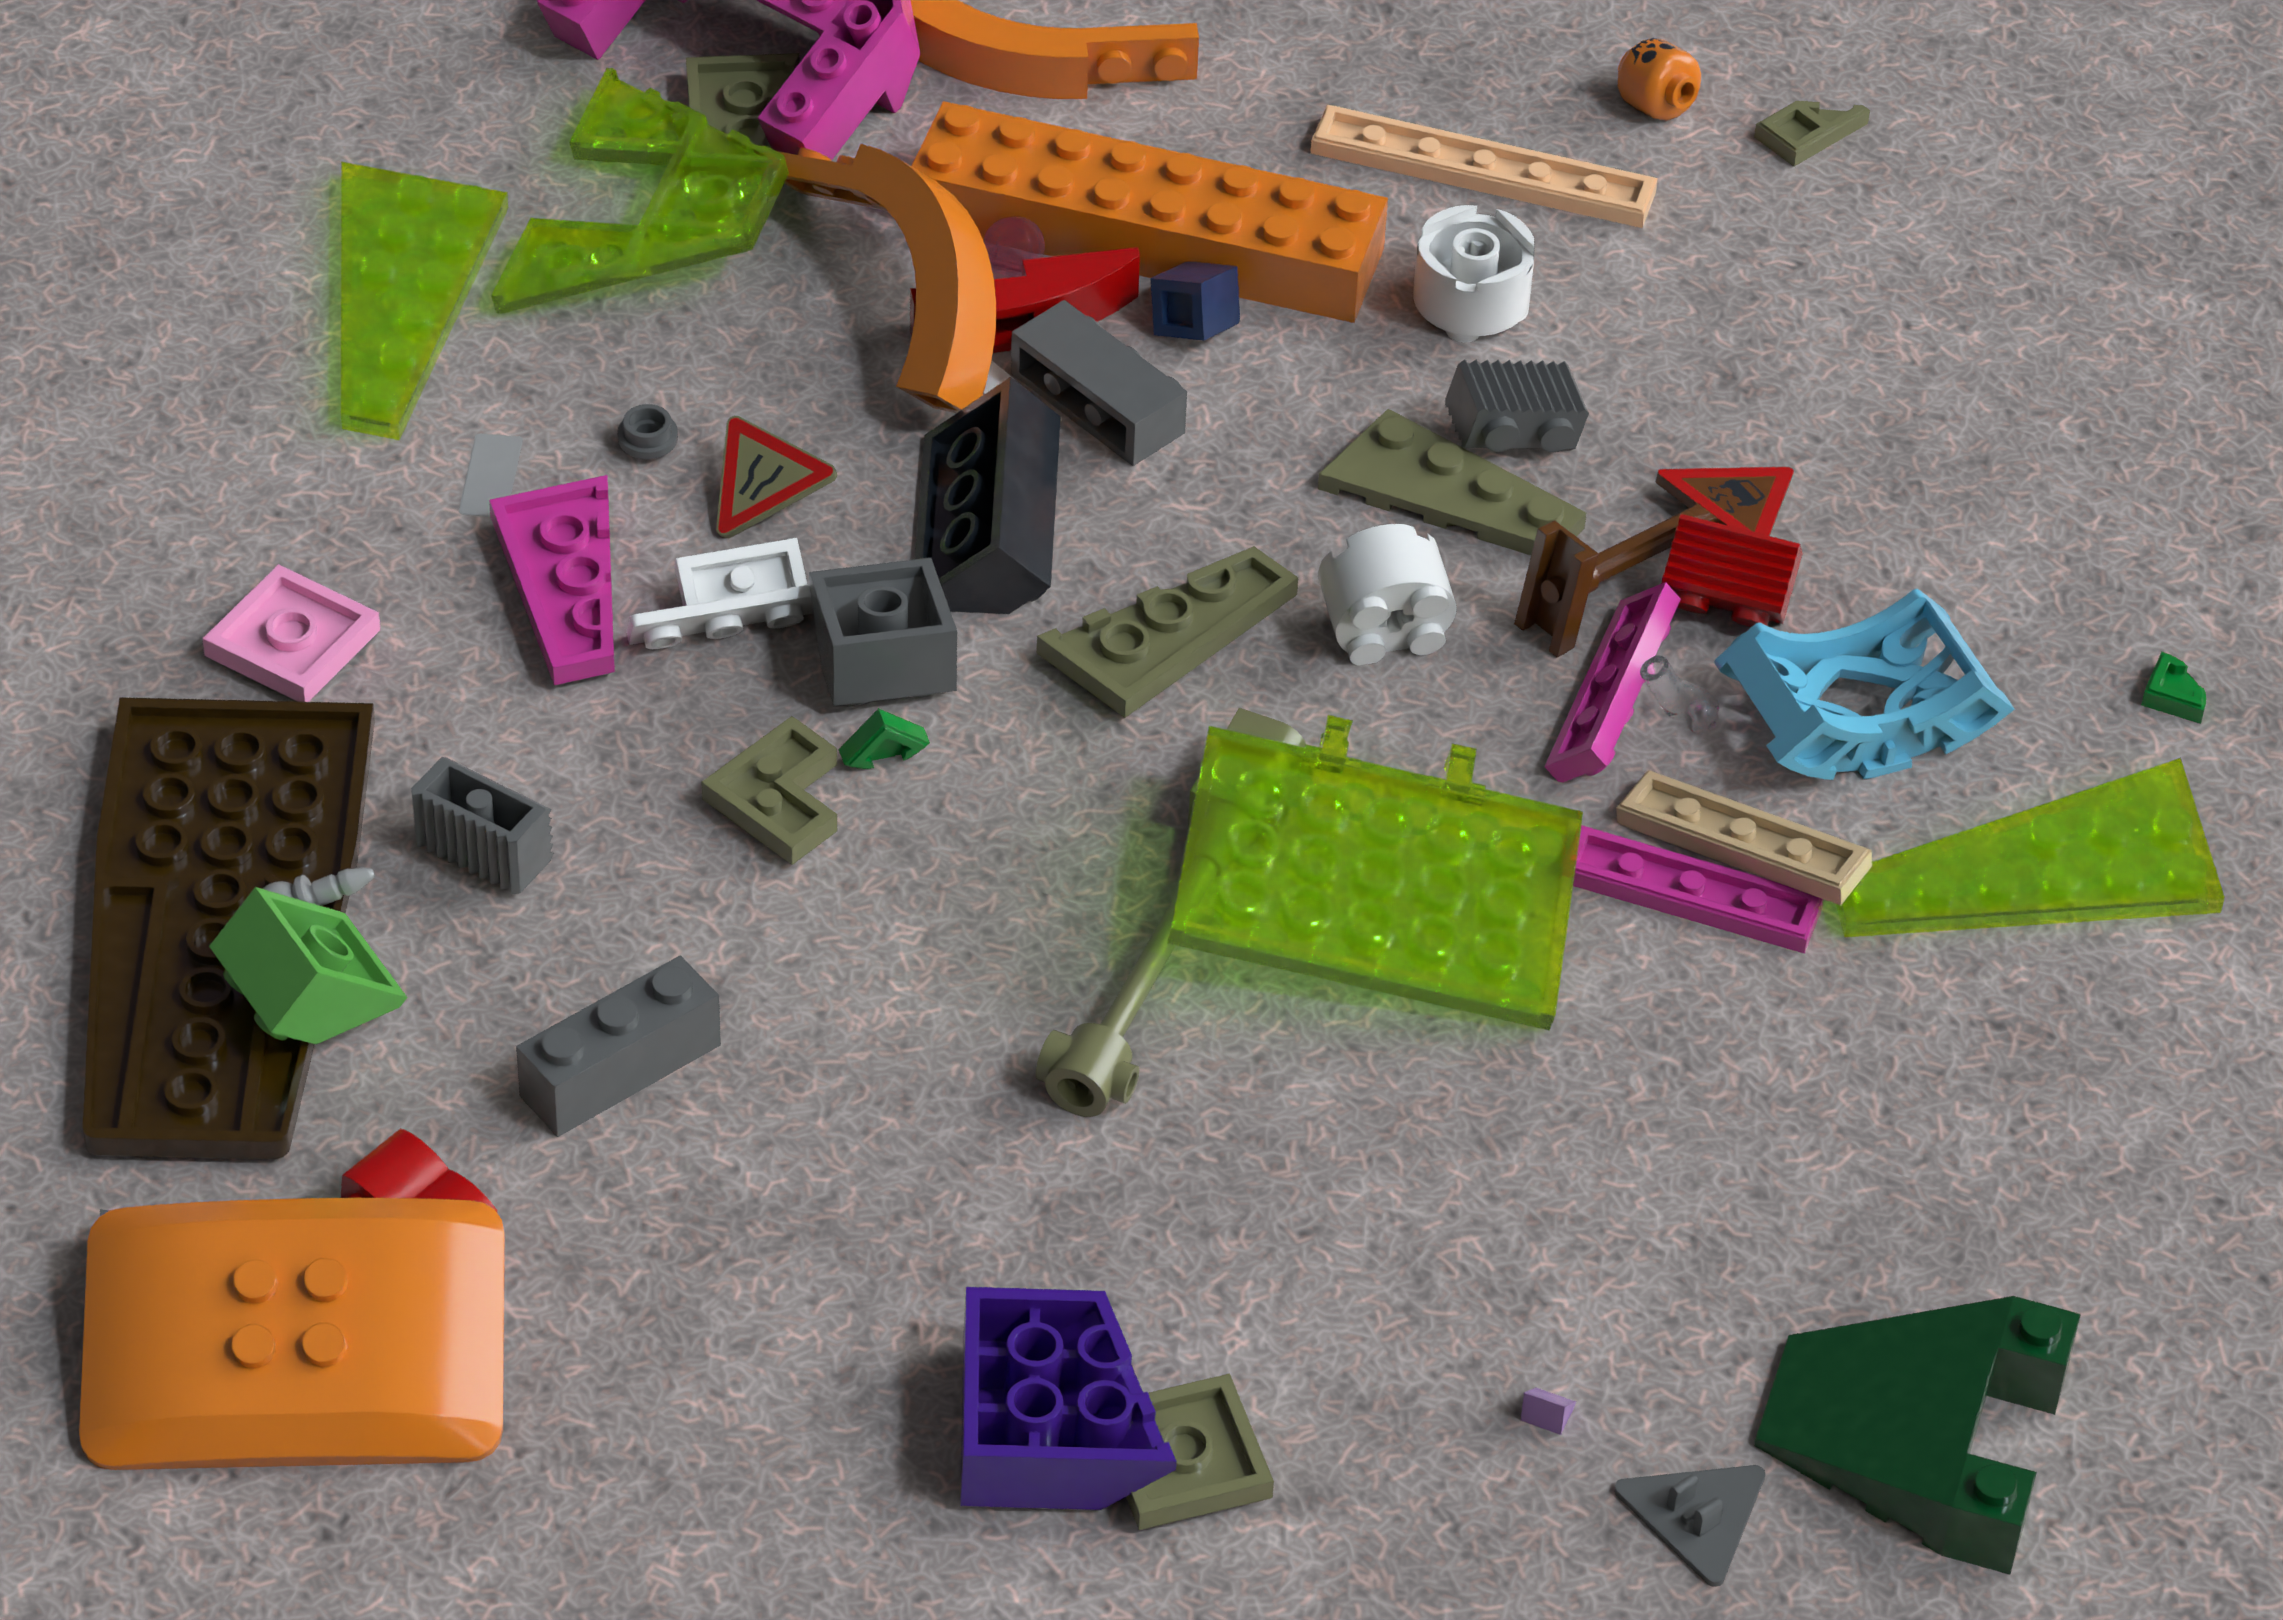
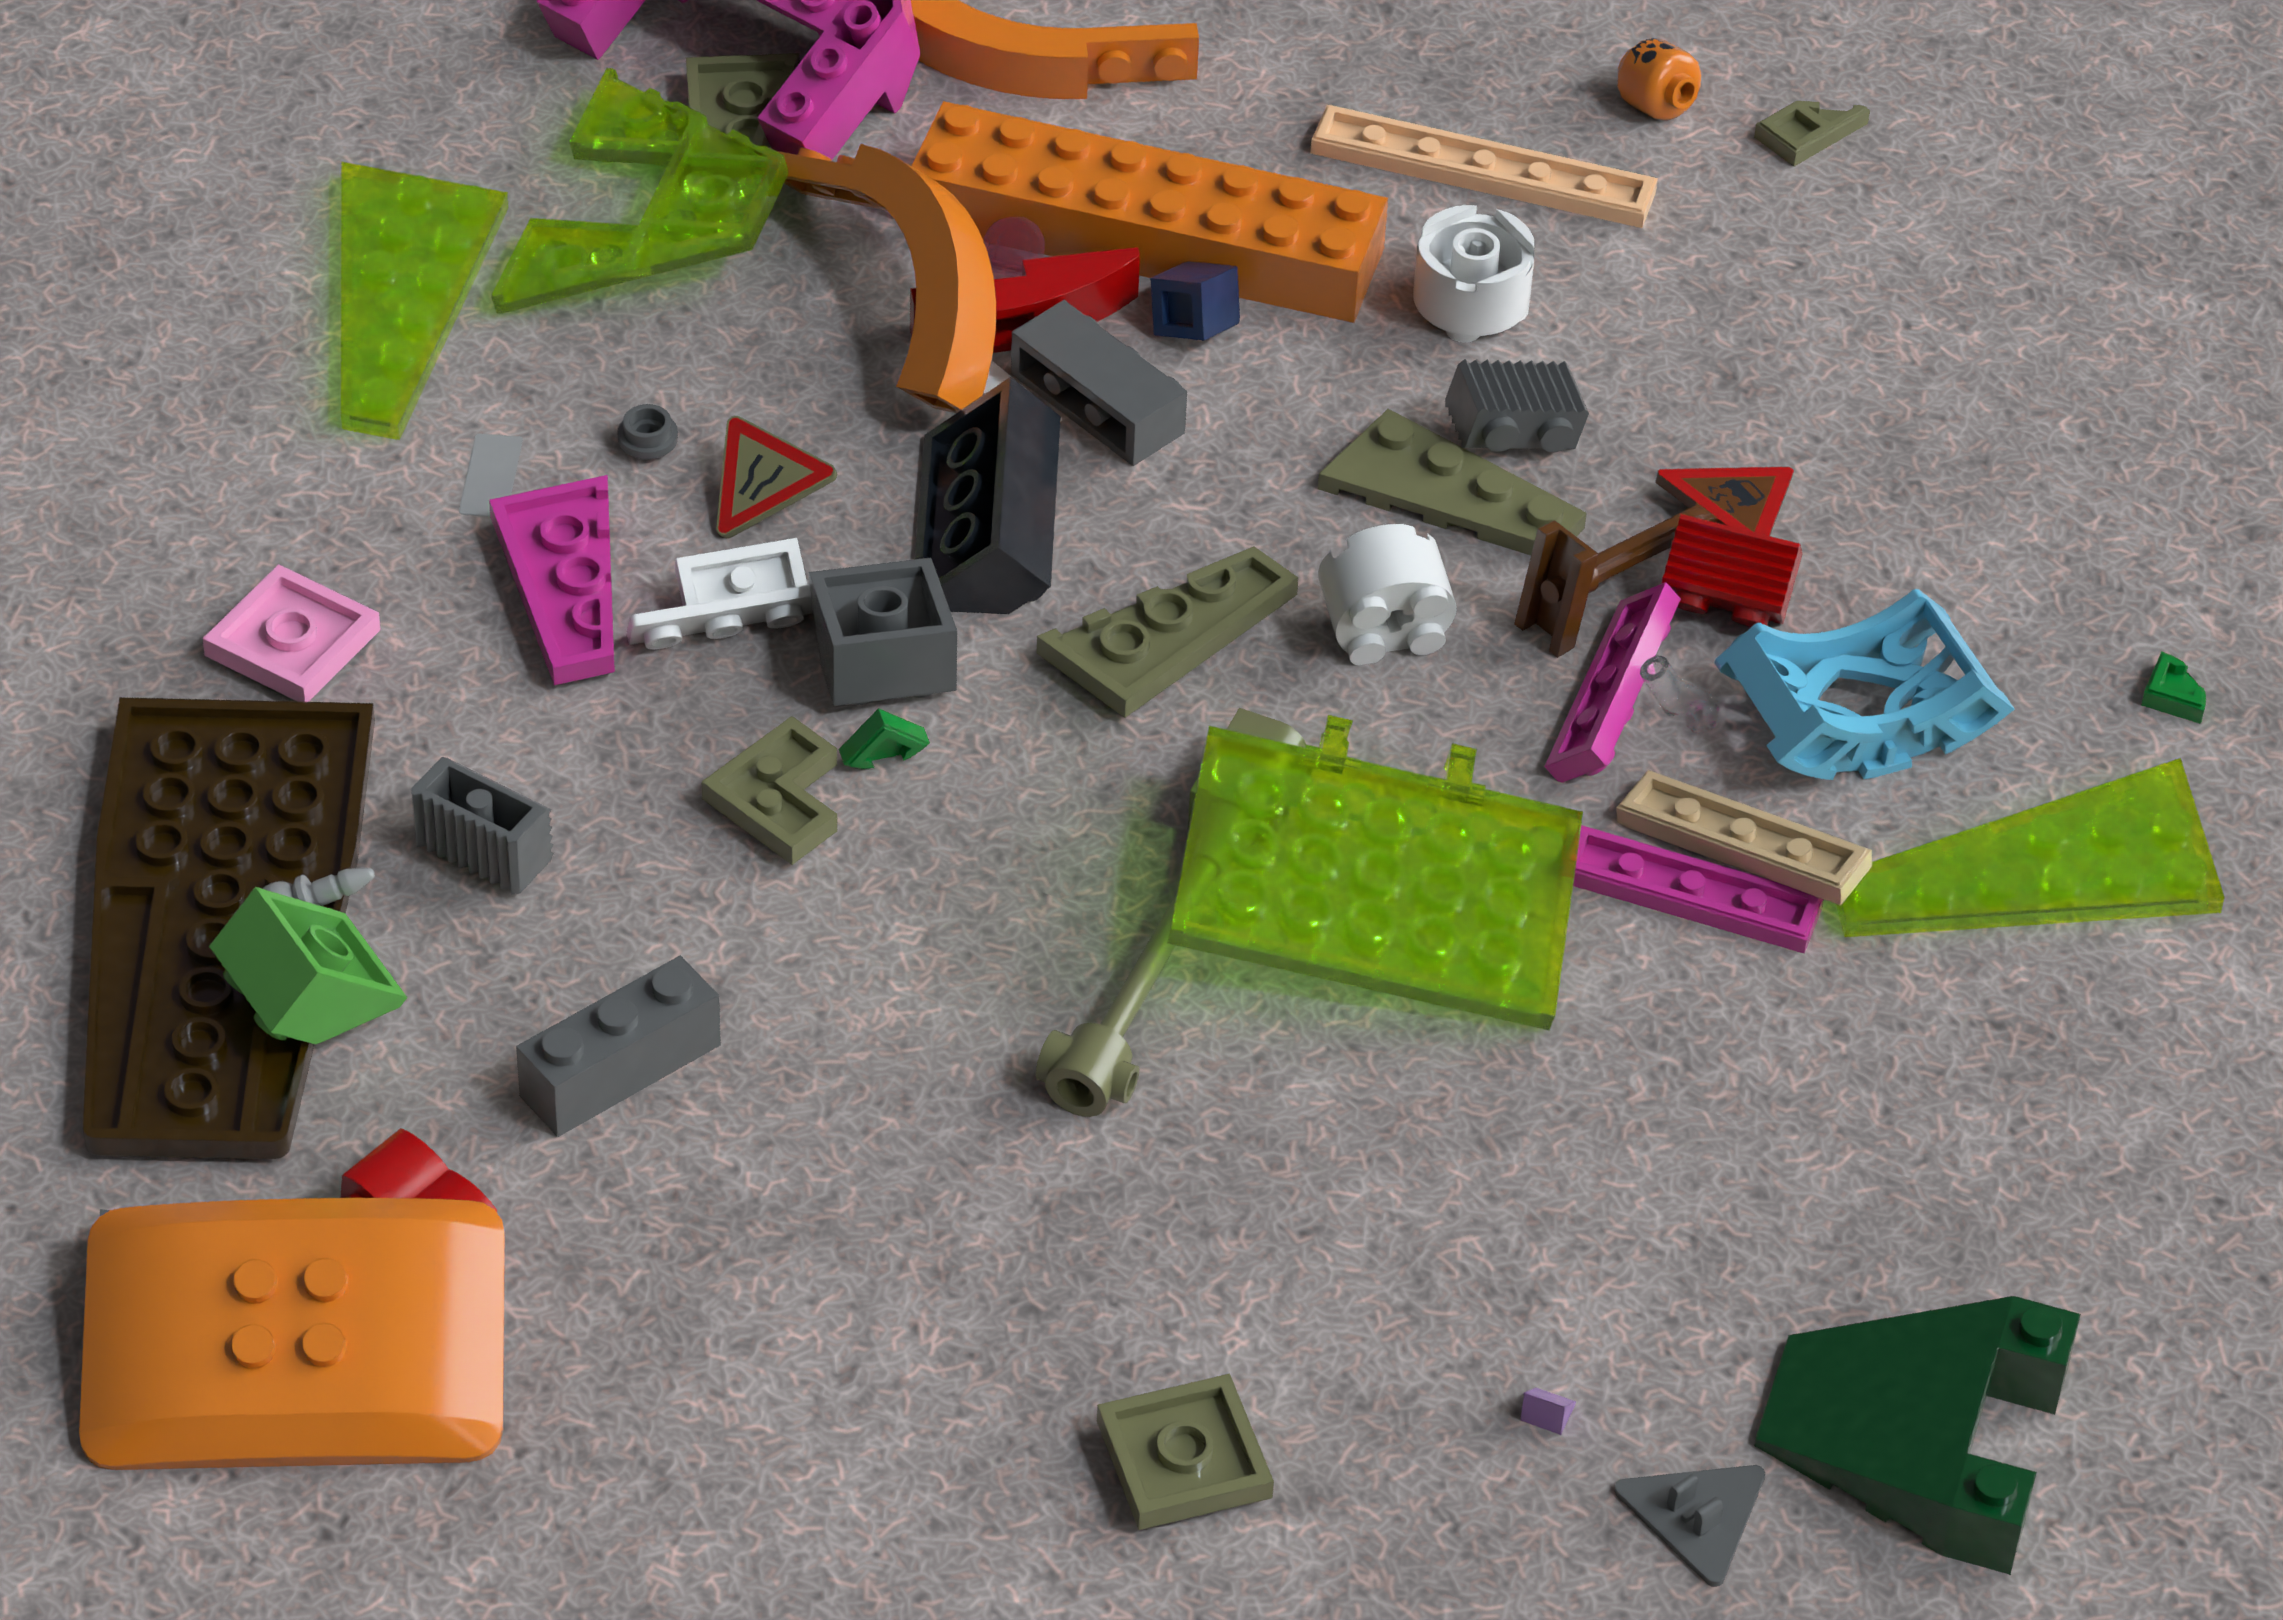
dark purple wedge [960,1287,1177,1510] -> none

